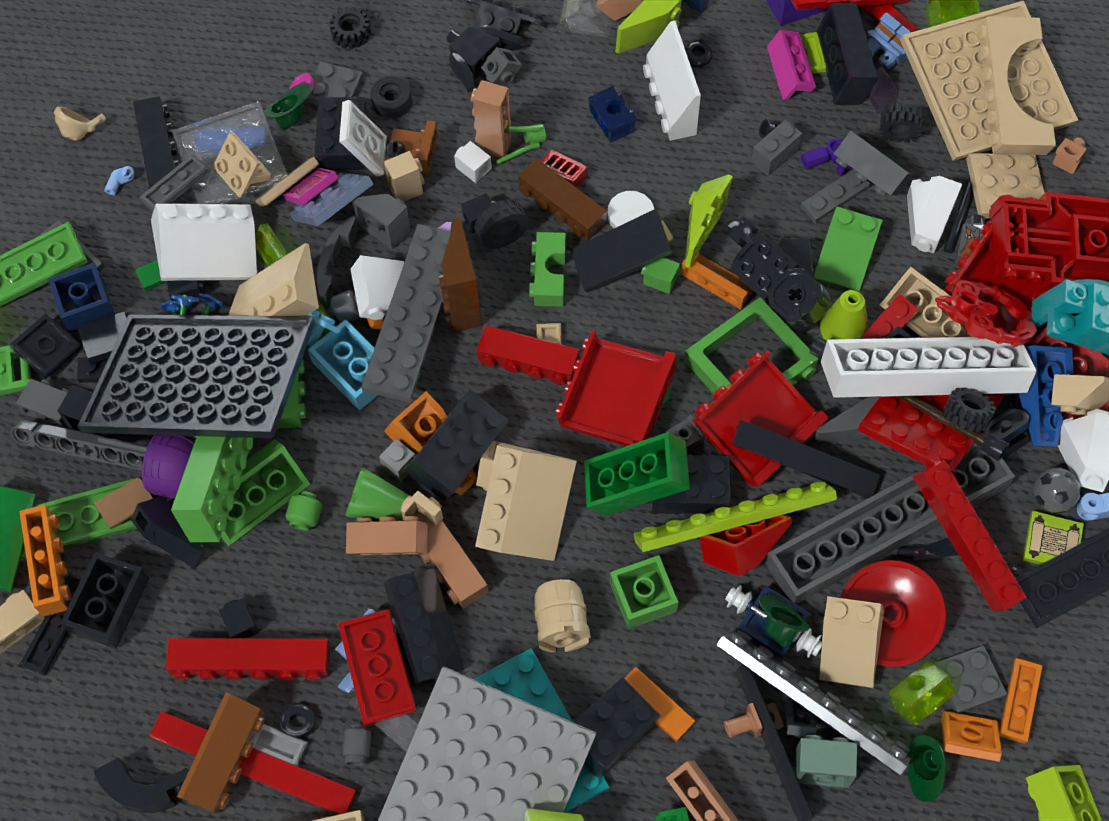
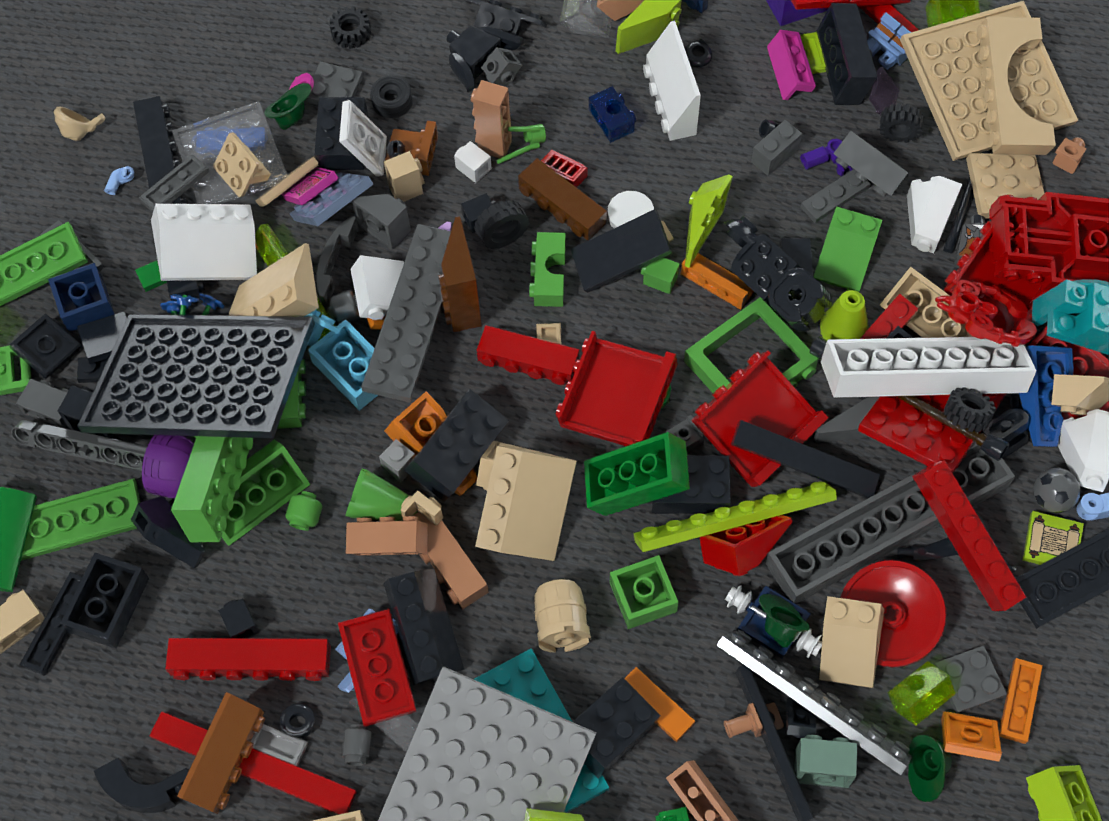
orange brick [19,505,71,617] -> none
medium nougat slope [95,477,153,529] -> none

